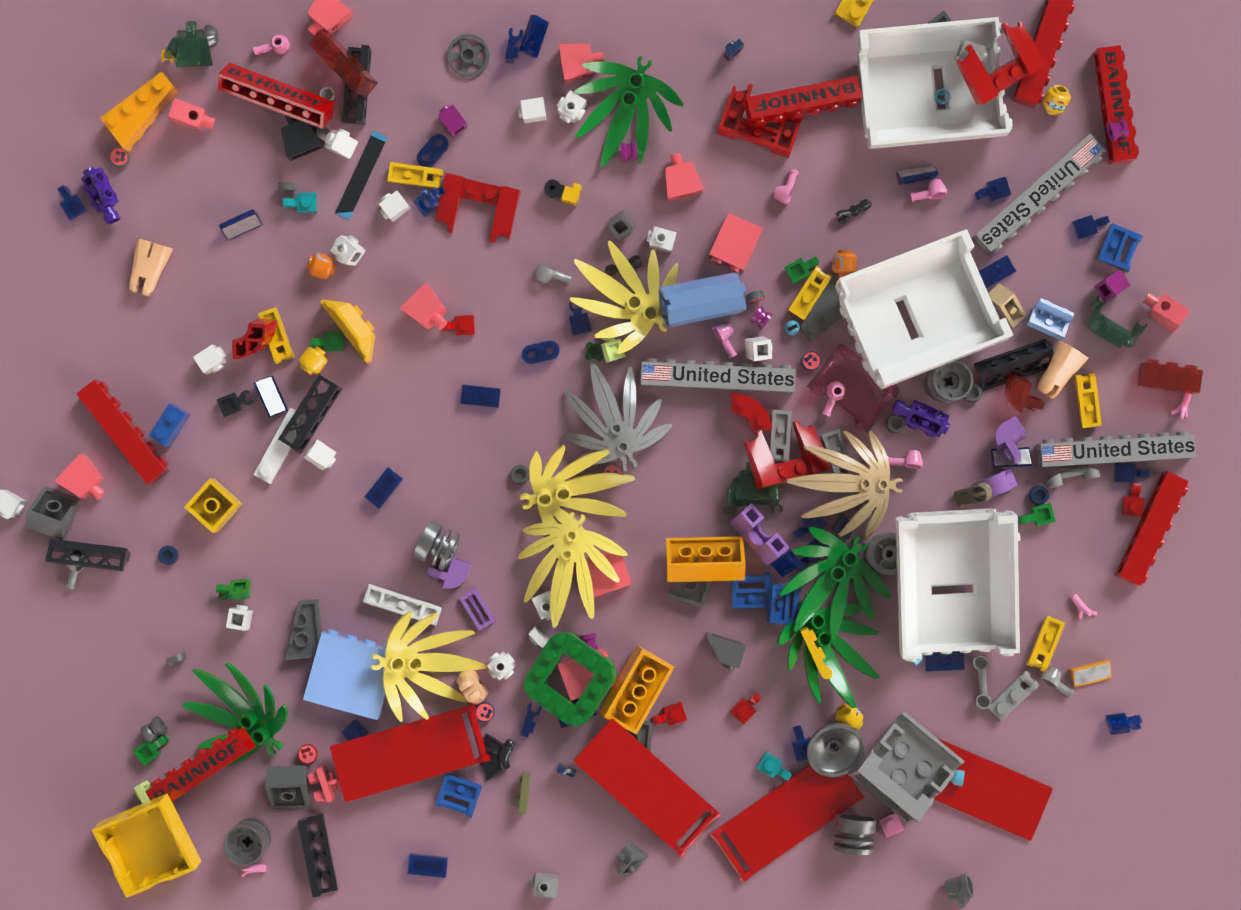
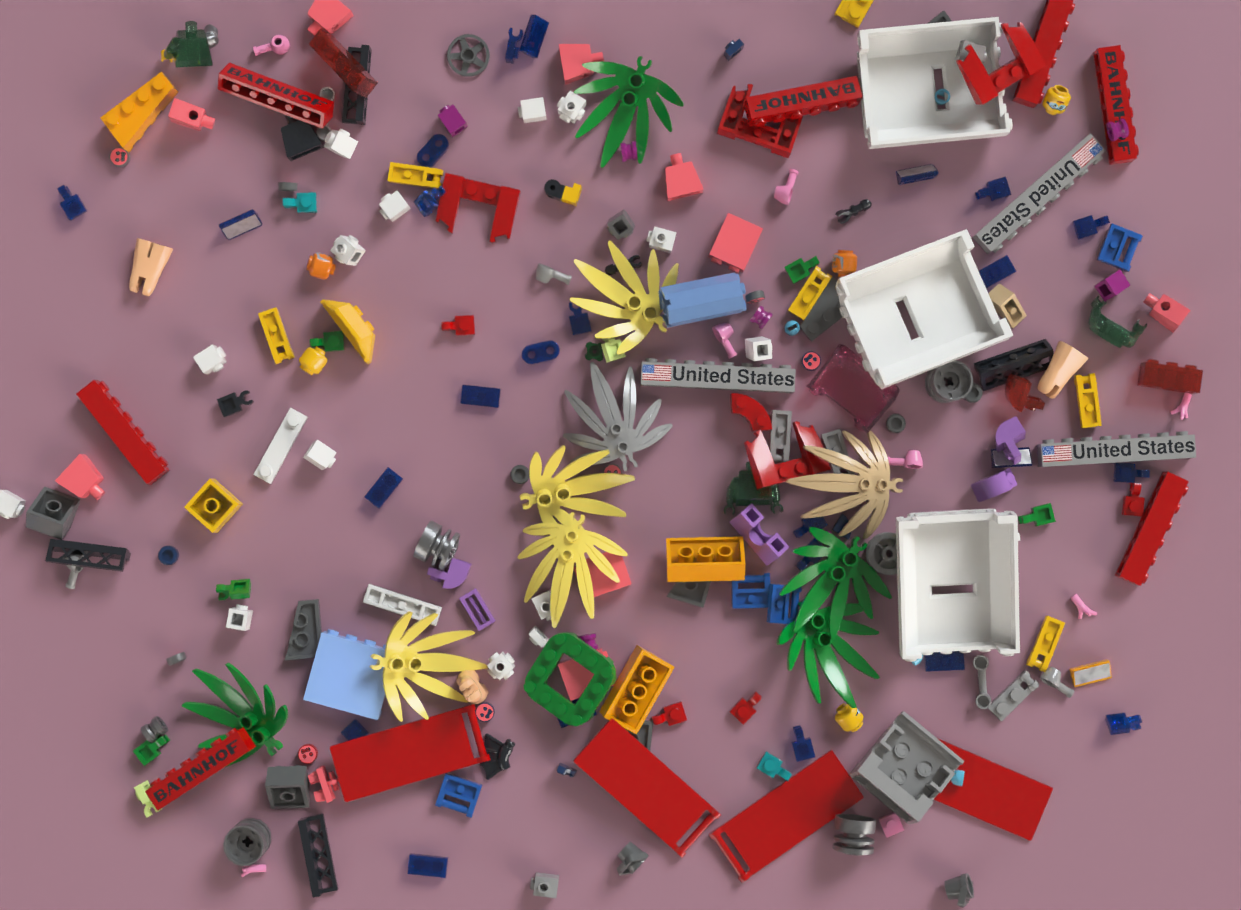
dark purple brick [81,167,121,225] -> none
yellow tile [92,793,201,898] -> none
blue brick [149,403,191,447] -> none
red brick [232,318,277,359] -> none
slope [254,375,288,418] -> none
black fence [278,374,343,453] -> none
black sticker [335,131,387,220] -> none
coral torso [400,282,447,330] -> none
olive plate [516,771,531,814] -> none
clear blue plate [520,702,542,738] -> none
dark grey slope [706,632,746,670] -> none
clear blue plate [770,549,802,577] -> none
yellow plate [800,627,833,679] -> none
flat silver dish [807,723,864,777] -> none
bright pink bar [821,381,845,417] -> none
dark purple brick [891,399,950,437] -> none
bright pink bar [910,179,948,202] -> none
dark tan piece [953,482,992,508] -> none
light blue bracket [1027,298,1074,341] -> none
dark blue tile [1028,486,1049,505] -> none
light grey bar [1046,466,1100,488] -> none

